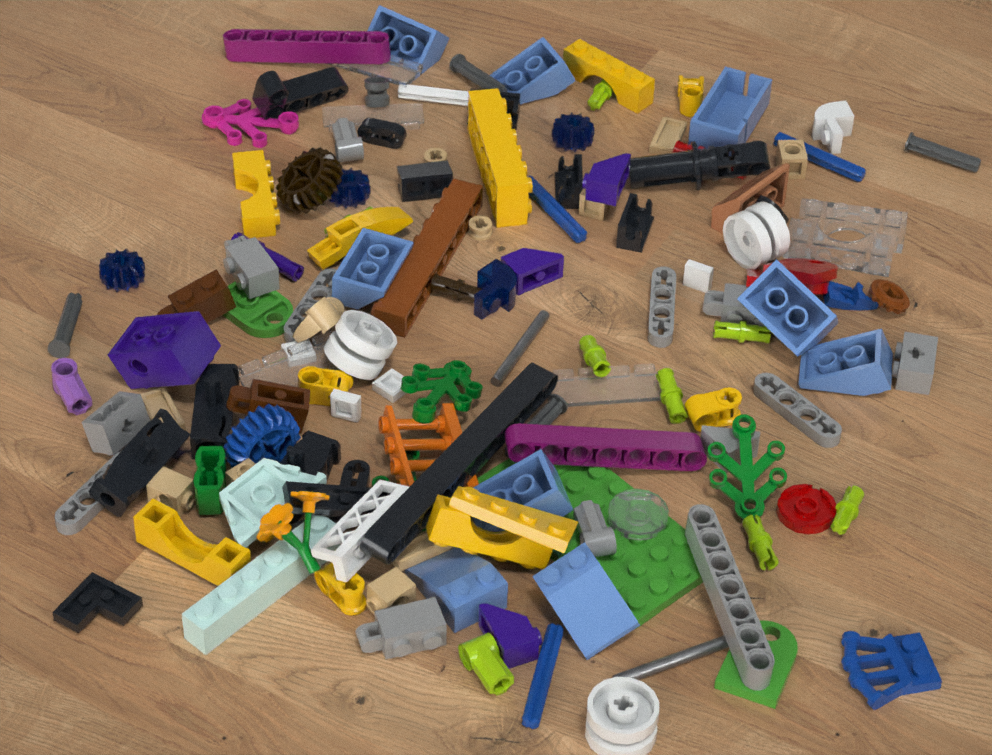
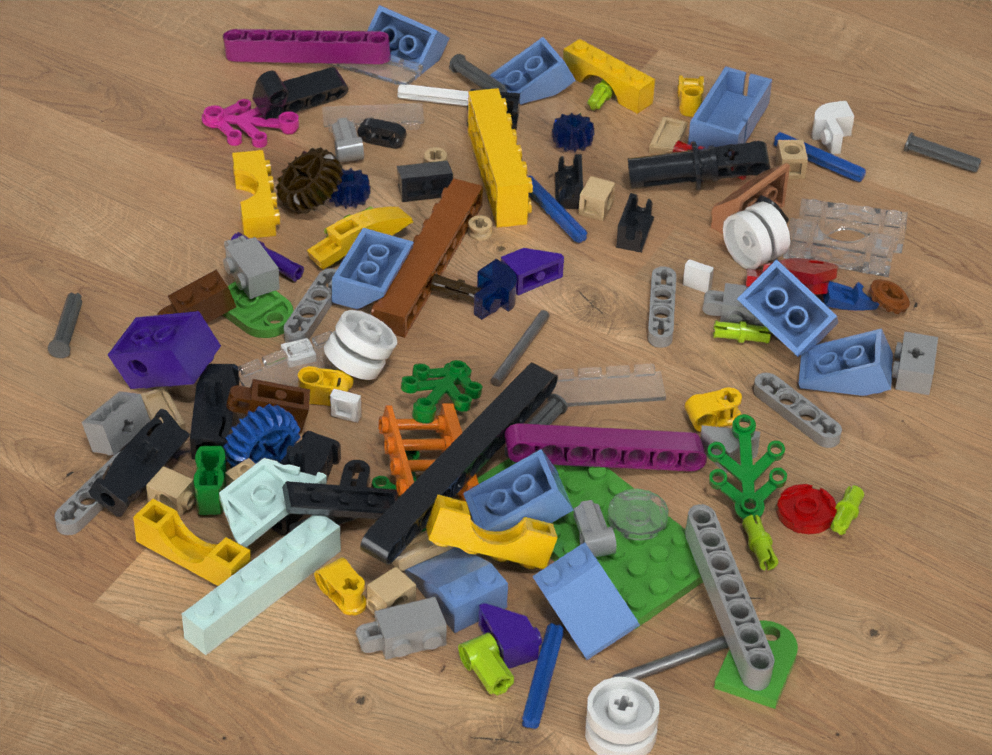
medium lavender piece [51,358,92,416] -> none
black plate [52,572,143,633] -> none
clear blue gear [99,248,145,293] -> none
light orange plant [257,491,330,574] -> none
tan piece [293,297,345,343] -> none
white fence [311,480,409,582] -> none
dark grey wheel [364,76,390,108] -> none
white tile [372,368,406,403] -> none
yellow wing [448,486,578,553] -> none
lime pin [579,335,611,377] -> none
dark purple slope [582,153,631,206] -> none
lime pin [656,368,688,424] -> none
blue plate [841,631,942,710] -> none

